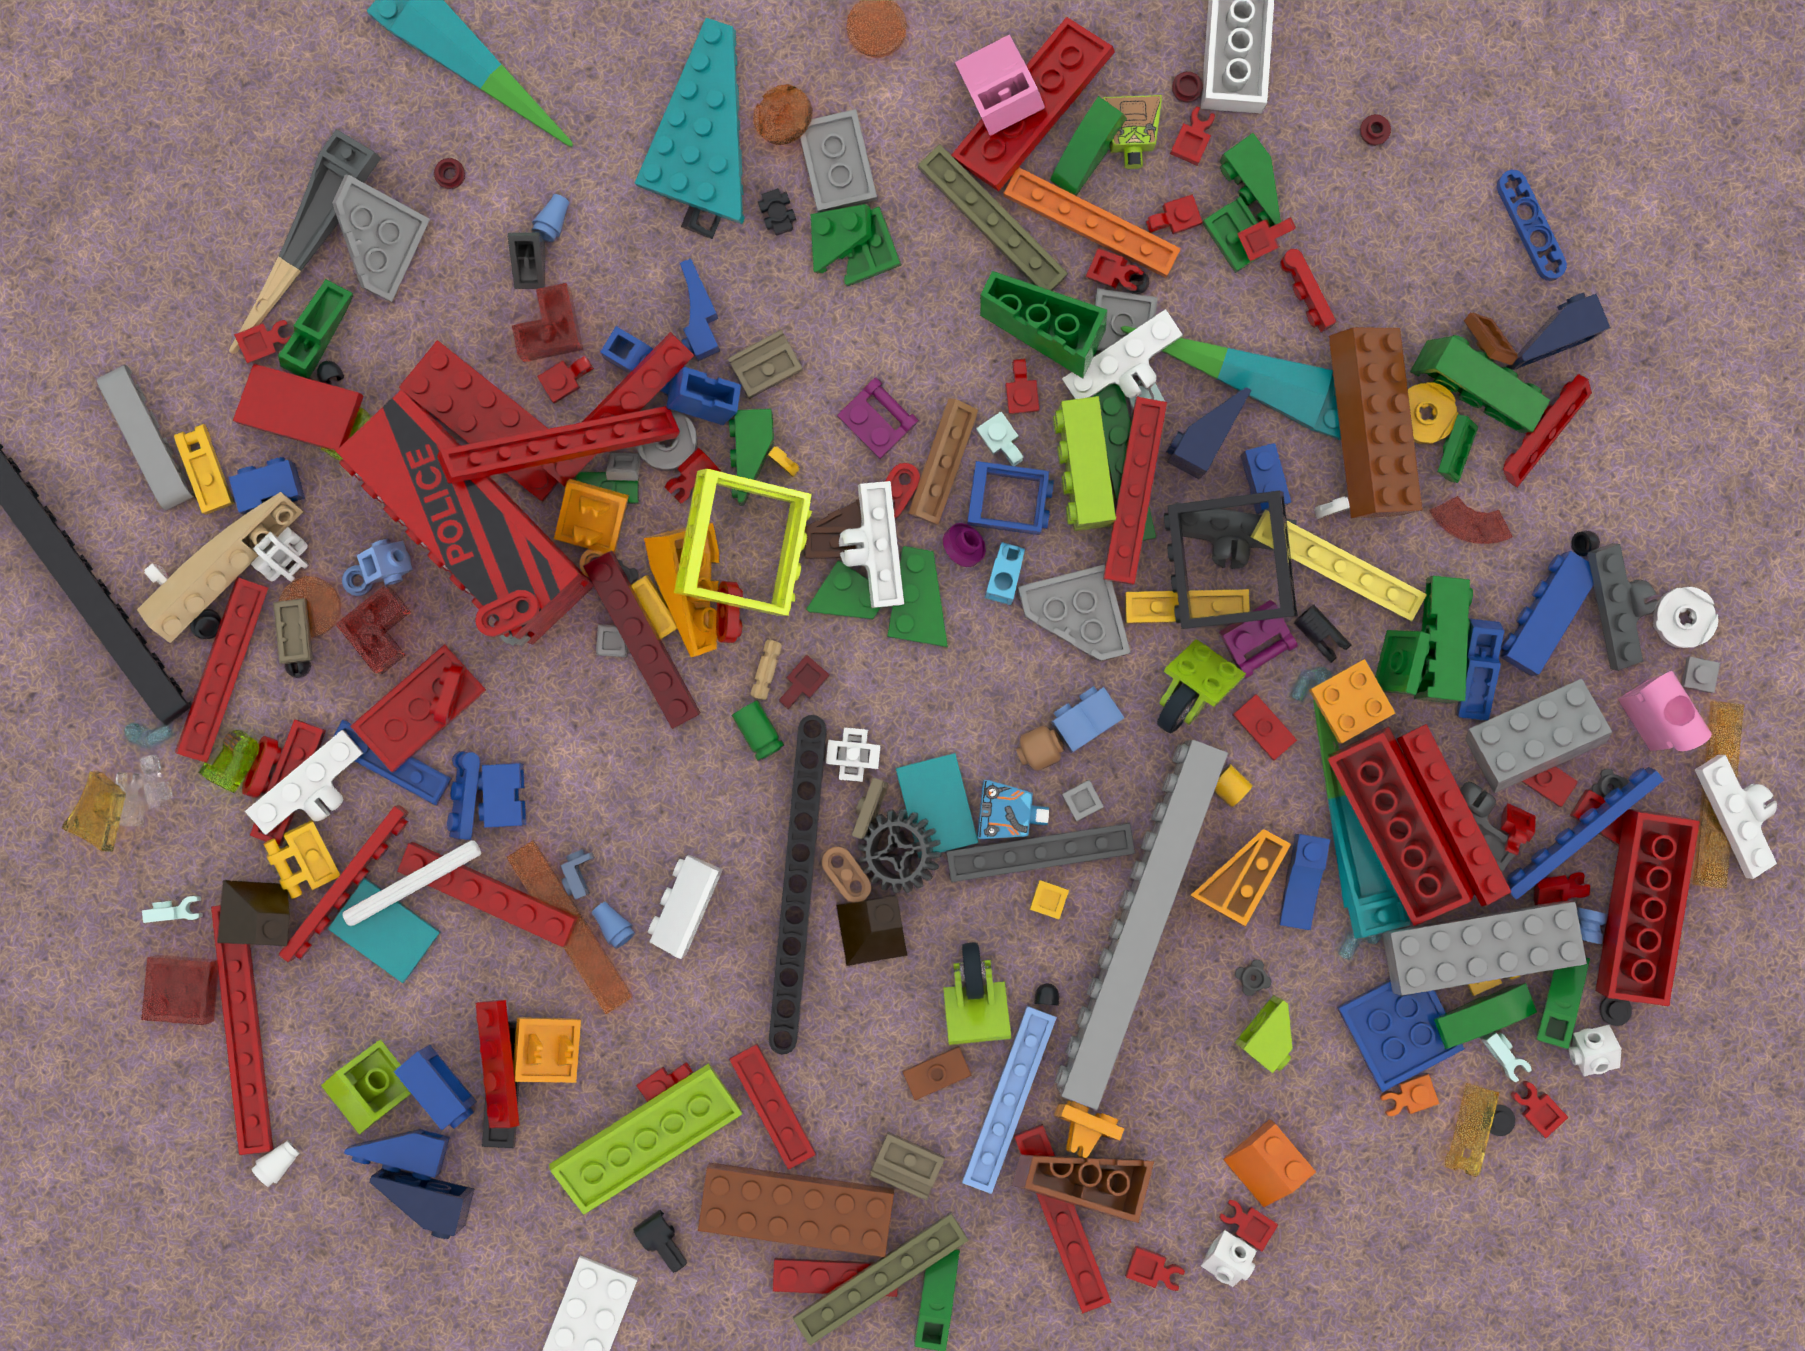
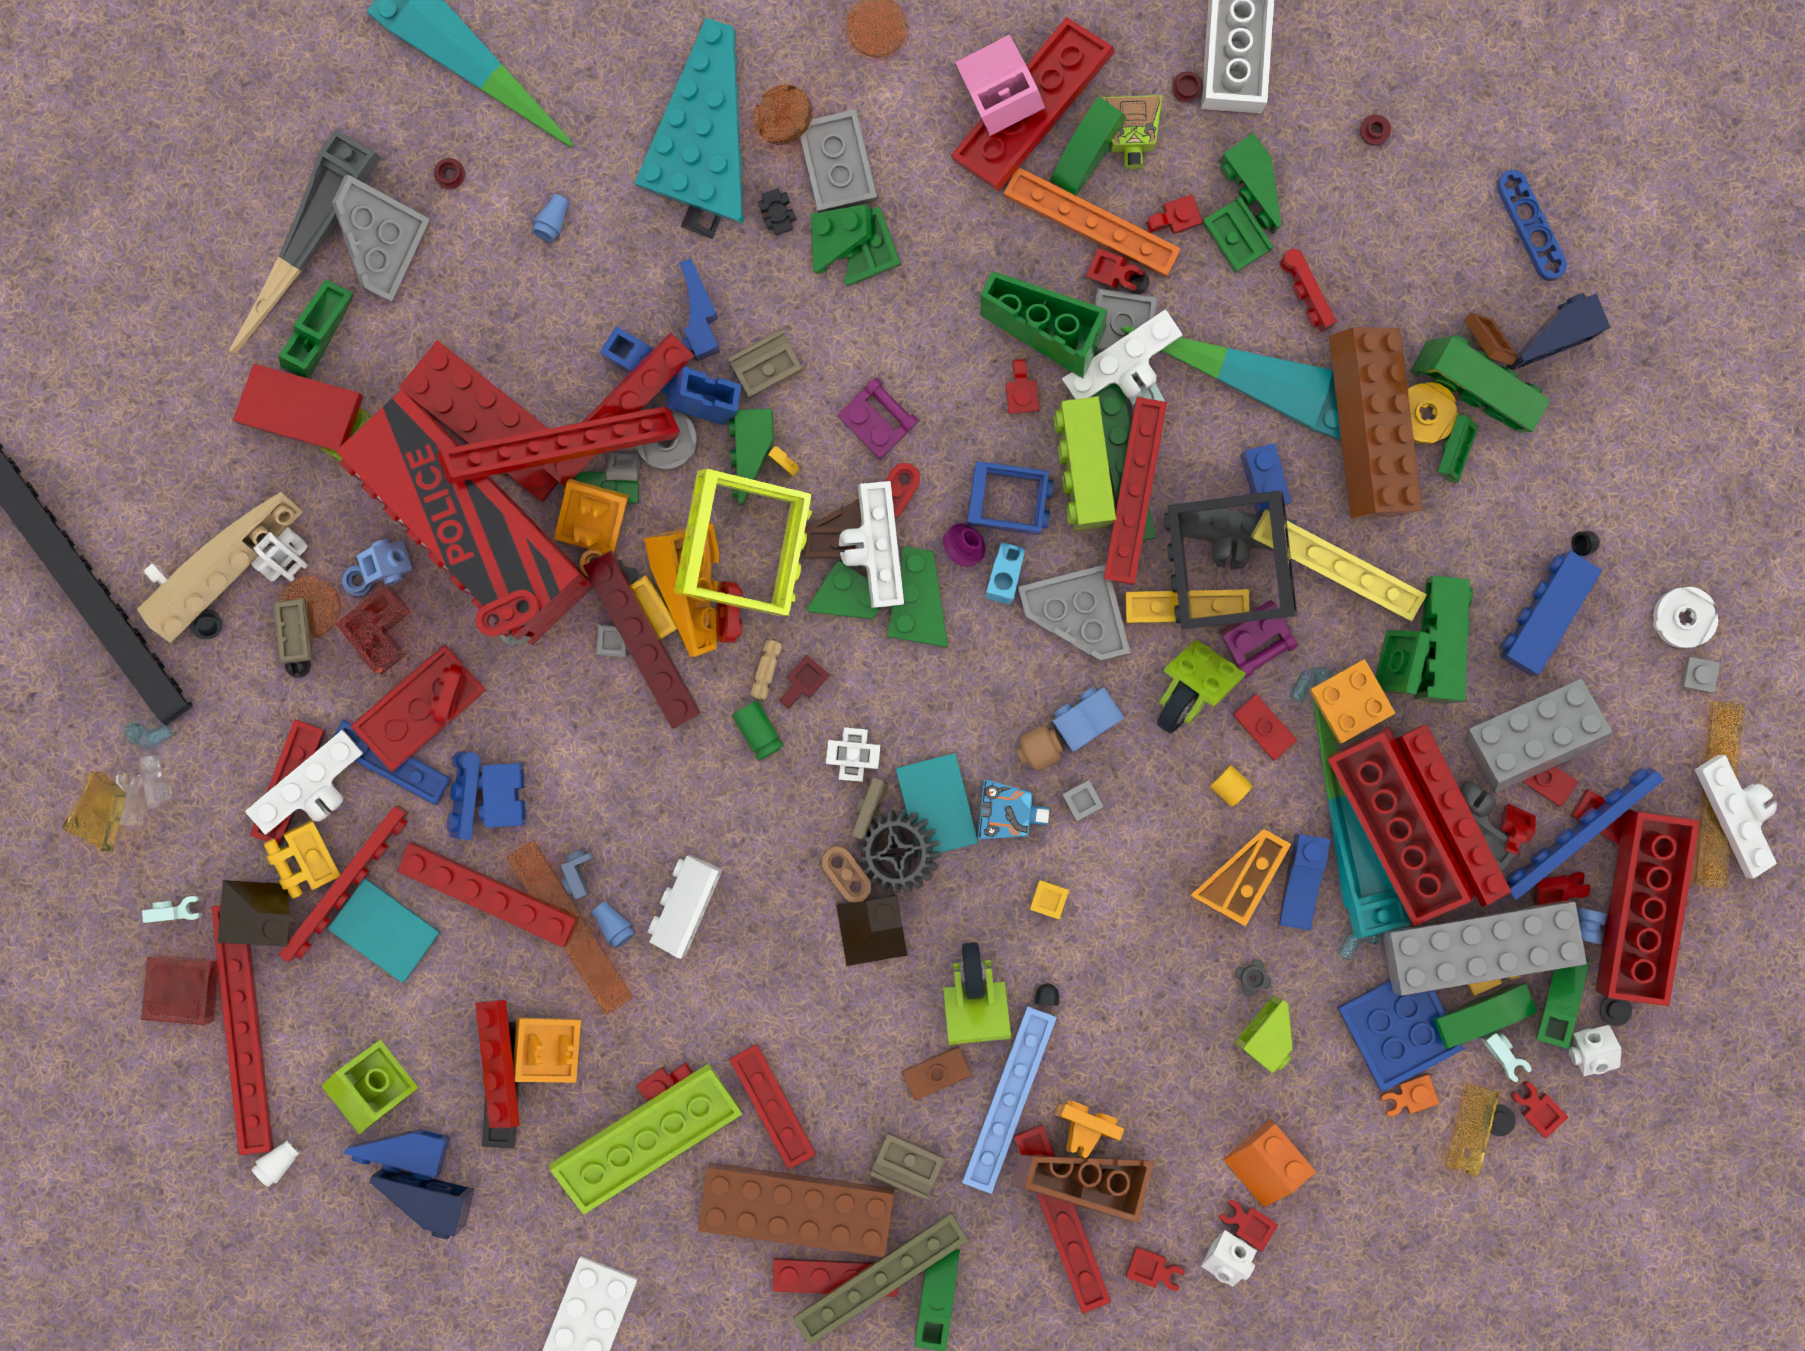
light grey beam [97,364,194,511] -> none
yellow plate [174,424,234,515] -> none
red plate [175,577,268,763] -> none
clear neon green leg [198,730,259,793] -> none
blue brick [229,457,305,515] -> none
red plate [234,320,291,364] -> none
red plate [242,736,281,798] -> none
black hinge [317,361,344,385] -> none
white axle [342,841,481,926] -> none
blue window [393,1045,477,1130] -> none
dark grey slope [507,232,545,289] -> none
clear red brick [512,283,583,362] -> none
red plate [537,356,594,403] -> none
black axle [633,1210,687,1273] -> none
red plate [665,448,721,504] -> none
black beam [769,715,827,1055] -> none
medium nougat plate [908,398,978,525] -> none
olive plate [918,144,1068,291] -> none
dark grey plate [946,823,1135,882] -> none
light aqua plate [976,412,1024,466] -> none
light grey piece [1054,740,1228,1110] -> none
dark blue slope [1166,387,1251,479] -> none
red plate [1170,106,1215,166] -> none
red plate [1237,217,1296,261] -> none
black hinge [1294,604,1352,663] -> none
white tile [1314,496,1350,519] -> none
clear red tile [1429,496,1513,544] -> none
blue slope [1457,619,1505,721] -> none
red plate [1503,374,1592,488] -> none
dark grey plate [1587,543,1657,671] -> none
dark grey plate [1592,769,1629,798] -> none
bright pink piece [1618,671,1712,751] -> none

